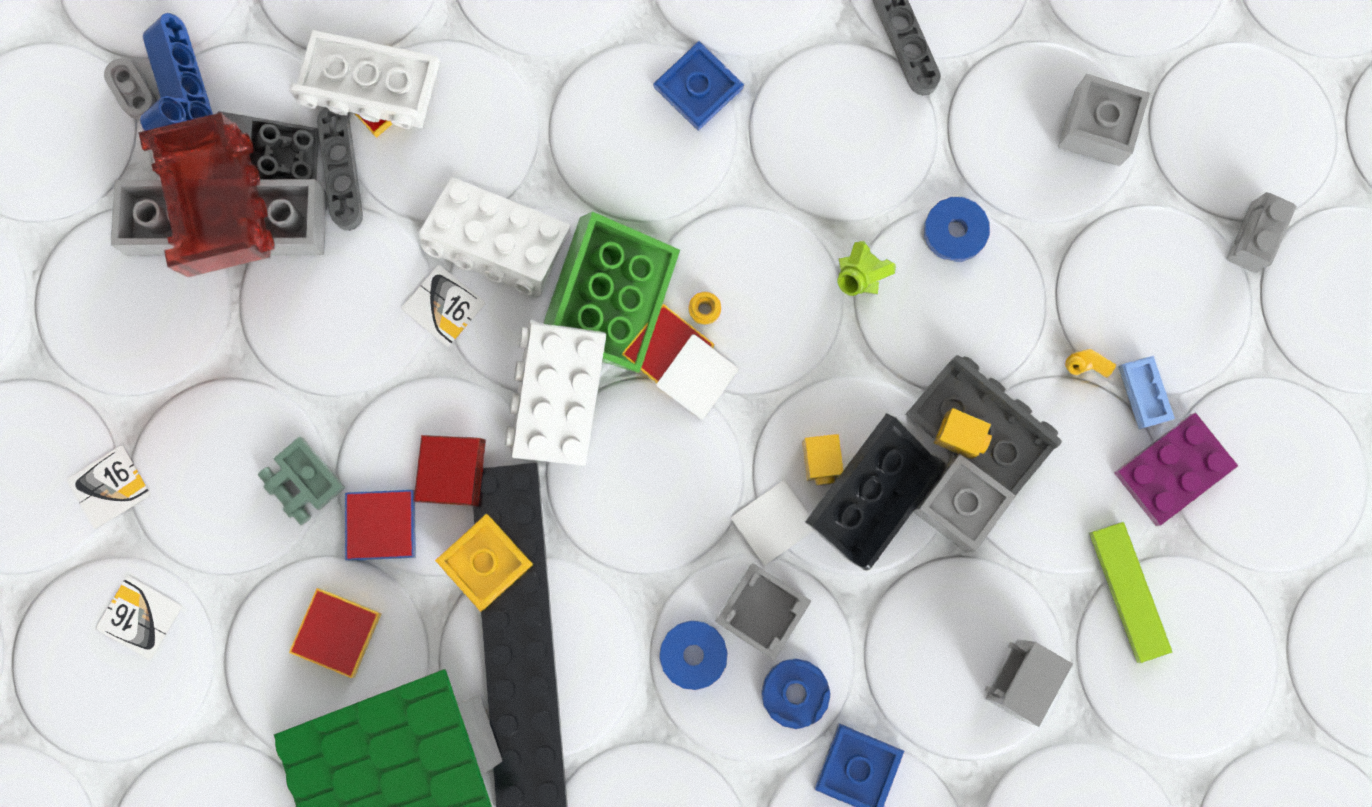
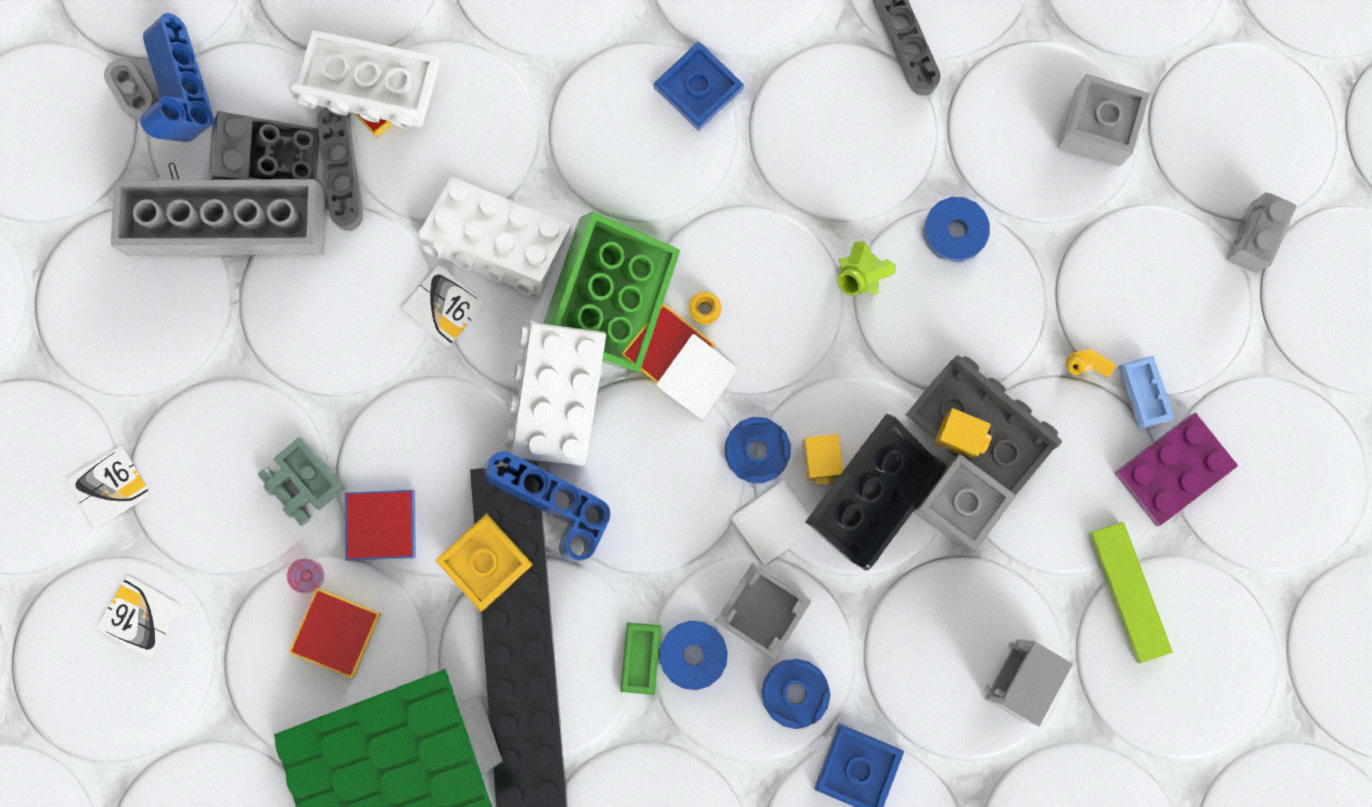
clear red windscreen [138,113,275,277] -> none
red tile [413,435,486,507] -> none
none -> clear pink tile [287,559,324,593]
none -> blue beam [483,451,611,562]
none -> bright green tile [620,622,661,695]
none -> blue tile [724,417,791,484]

